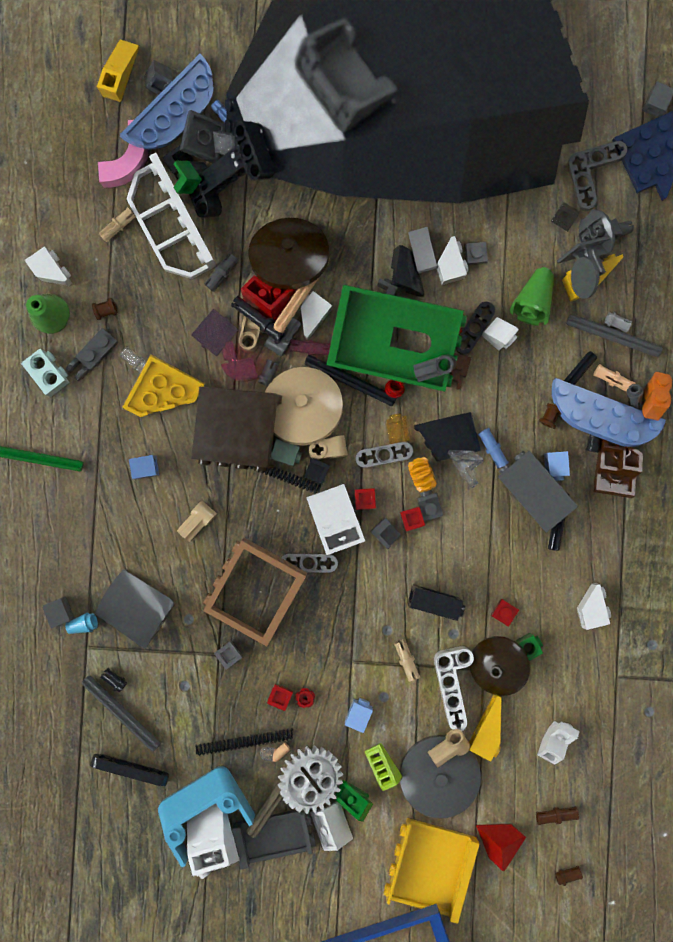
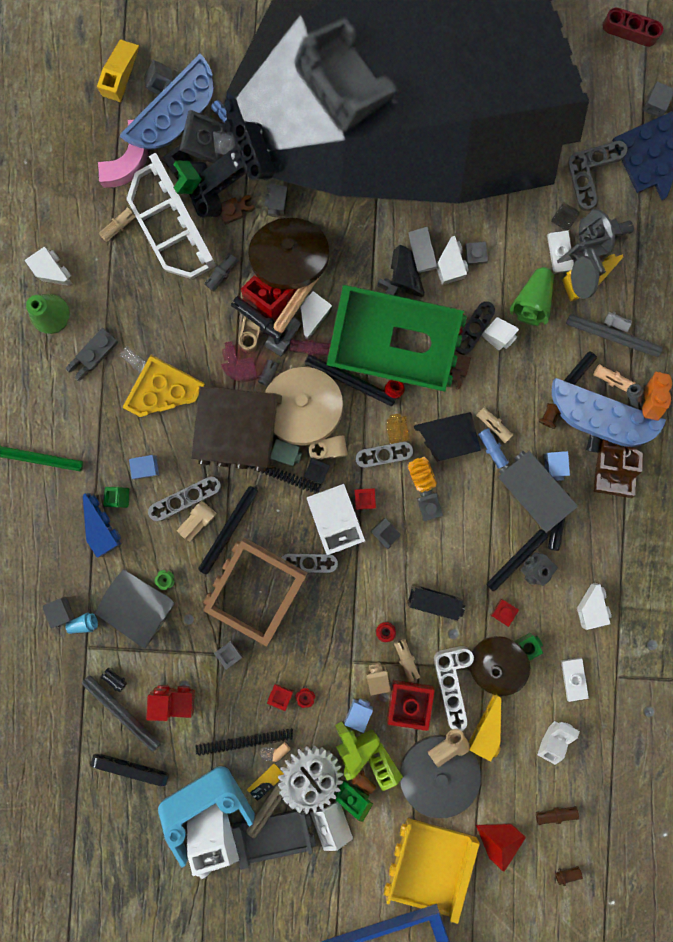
light aqua brick [21,349,70,397] -> none
reddish brown bush [92,298,118,321] -> none
clear purple piece [191,309,239,356] -> none
red plate [400,506,425,531] -> none
dark grey piece [413,354,457,382] -> none
clear slope [447,450,484,488] -> none
none -> blue slope [83,493,122,558]
none -> green slope [103,487,130,508]
none -> red brick [146,685,195,721]
none -> light grey beam [148,477,221,521]
none -> bright green plate [155,570,175,590]
none -> black axle [198,486,258,574]
none -> reddish brown plate [221,195,255,225]
none -> yellow sticker [247,764,284,801]
none -> dark grey brick [265,183,288,217]
none -> lime piece [335,721,380,781]
none -> dark orange pin [352,771,376,796]
none -> tan slope [365,662,391,696]
none -> red plate [376,622,396,642]
none -> red brick [387,680,435,731]
none -> tan pin [476,407,513,443]
none -> black axle [486,529,548,592]
none -> dark grey brick [520,552,558,586]
none -> white plate [547,230,574,274]
none -> white plate [561,657,589,702]
none -> dark red beam [602,7,664,47]

